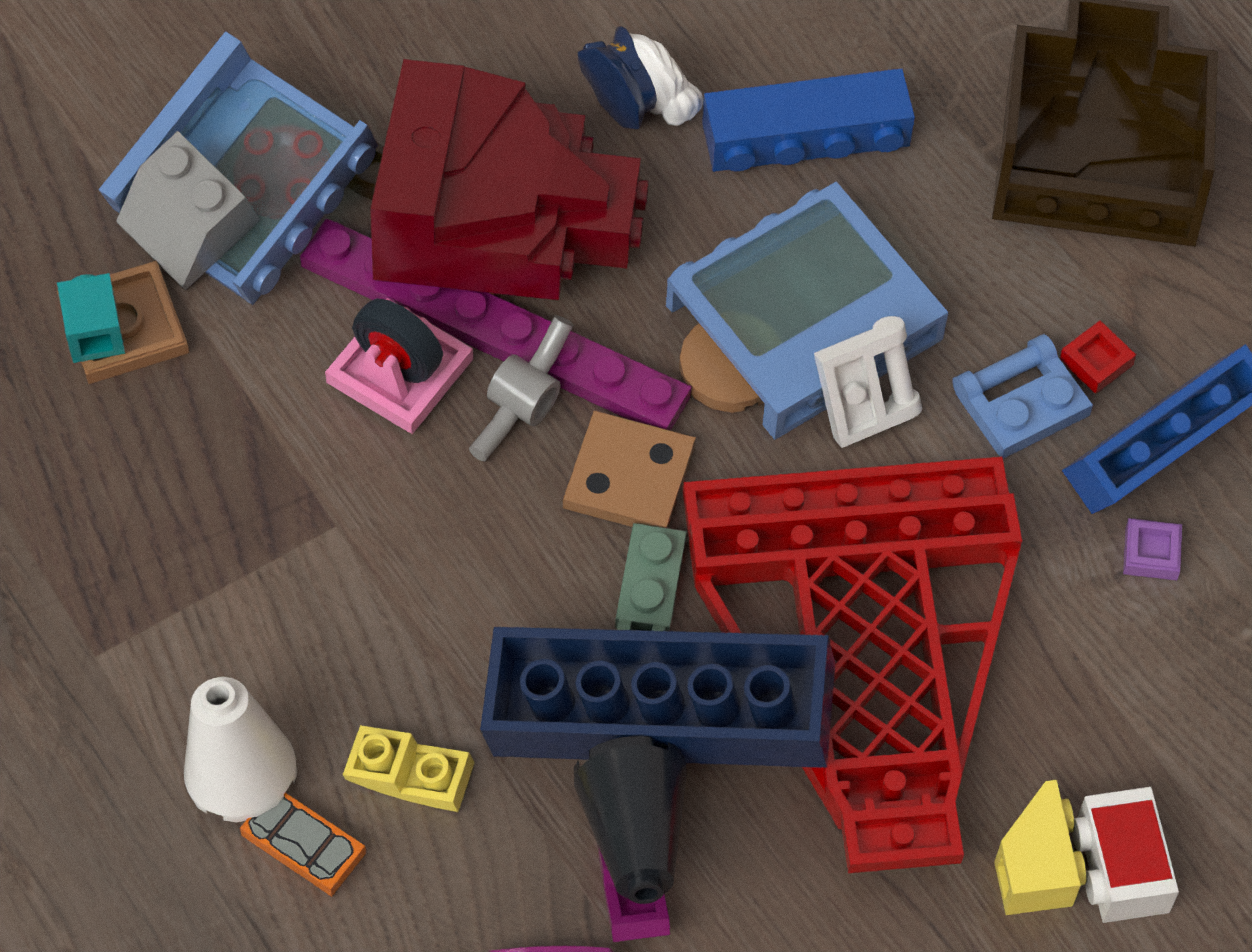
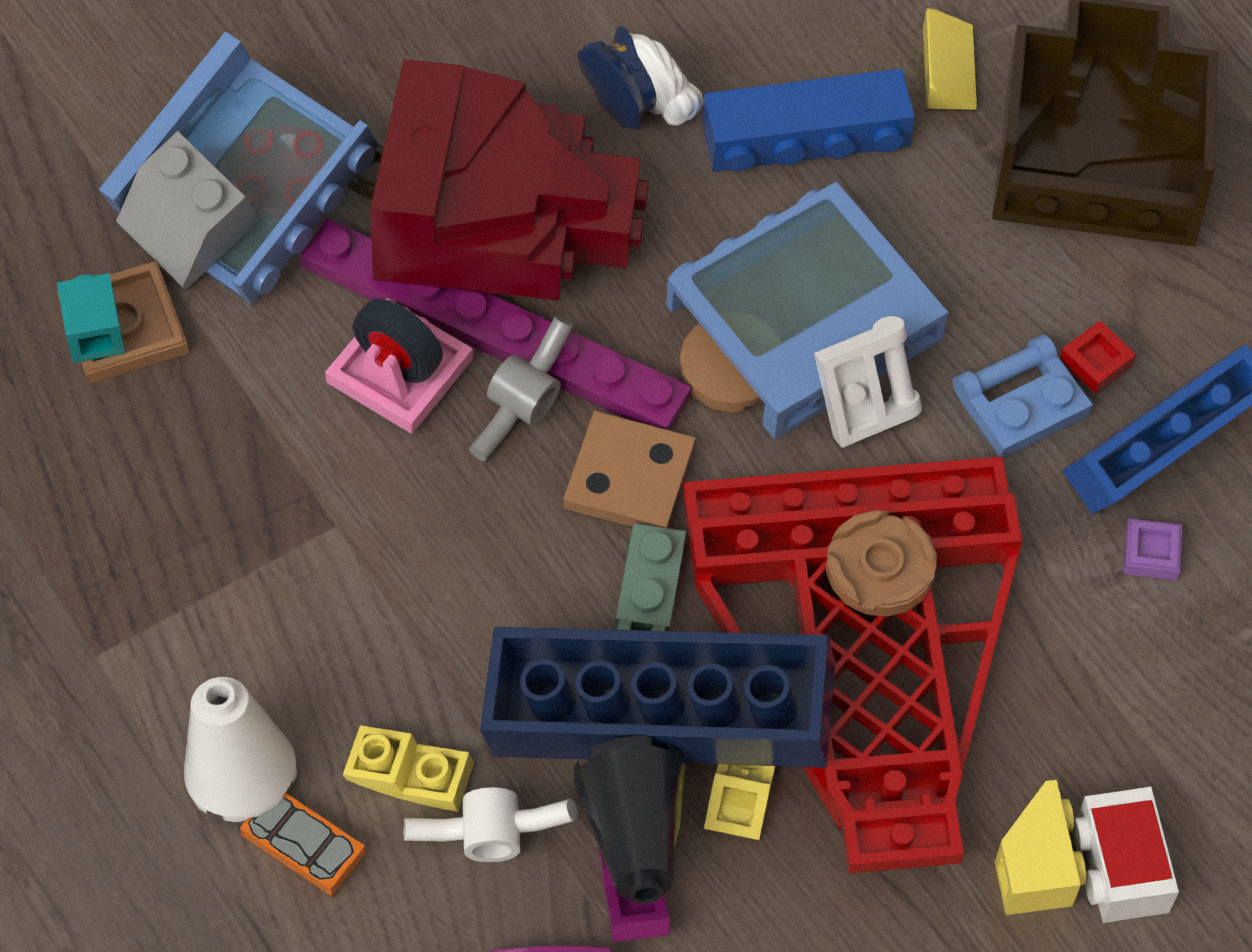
none -> white piece [403,787,578,862]
none -> light yellow slope [704,764,775,841]
none -> medium nougat tile [826,510,937,617]
none -> light yellow slope [923,8,977,110]

